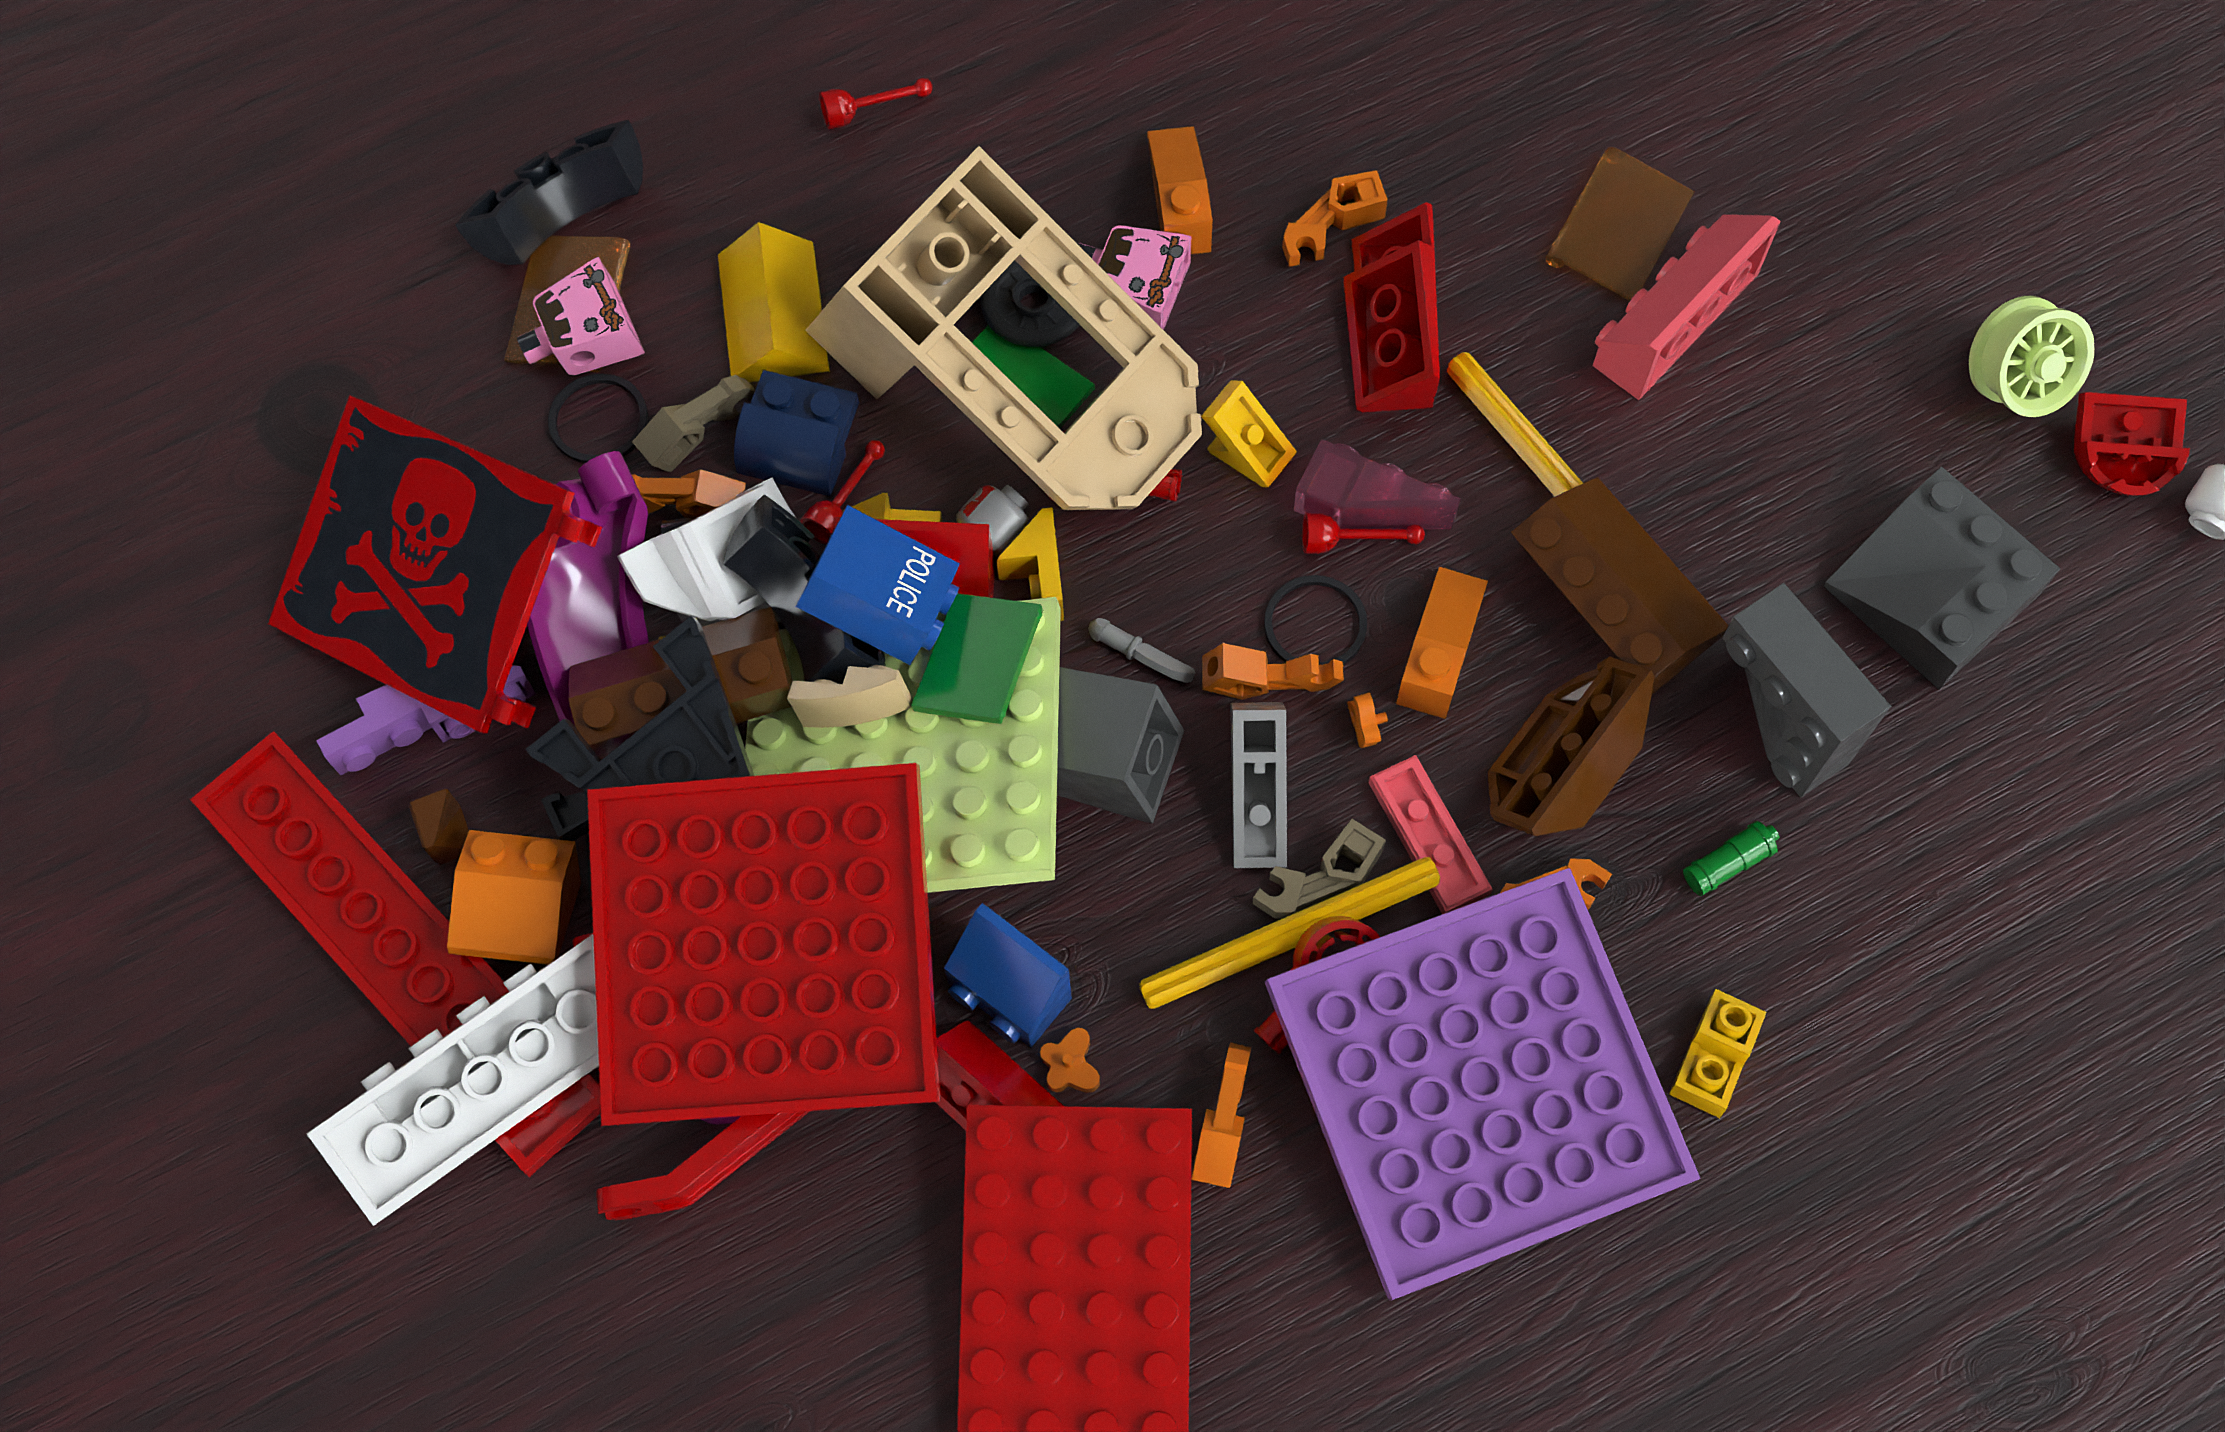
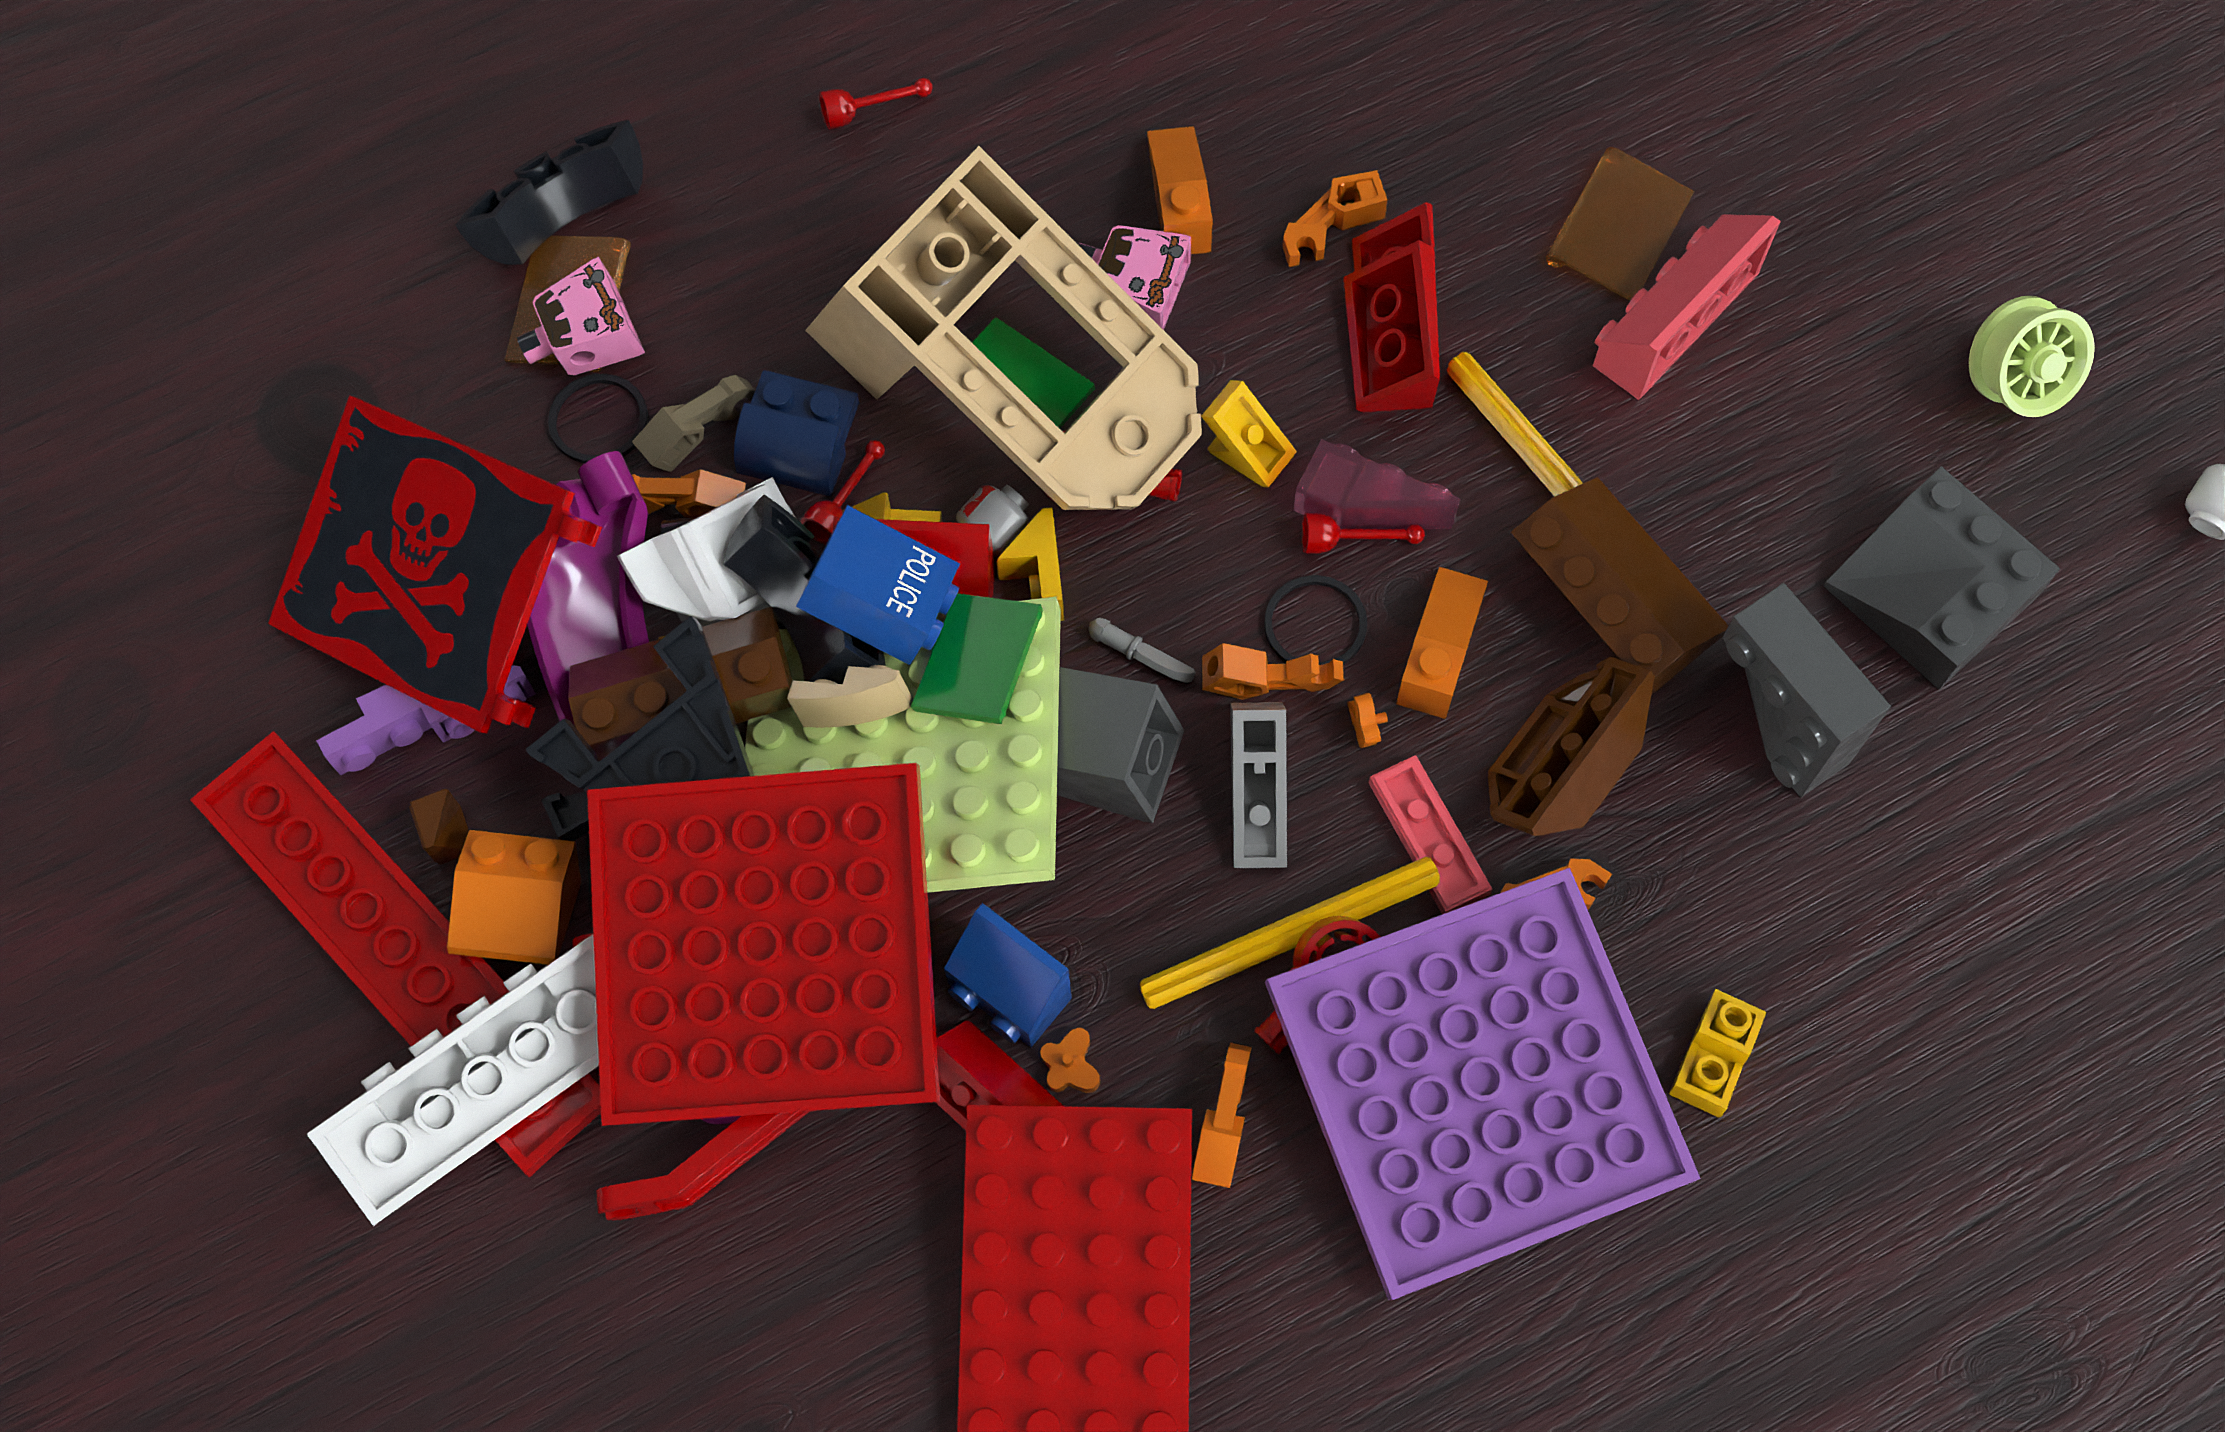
yellow slope [718,222,830,382] -> none
black wheel [980,260,1080,347] -> none
dark tan piece [1253,819,1386,918] -> none
green piece [1683,821,1779,896] -> none
red slope [2074,392,2190,496] -> none

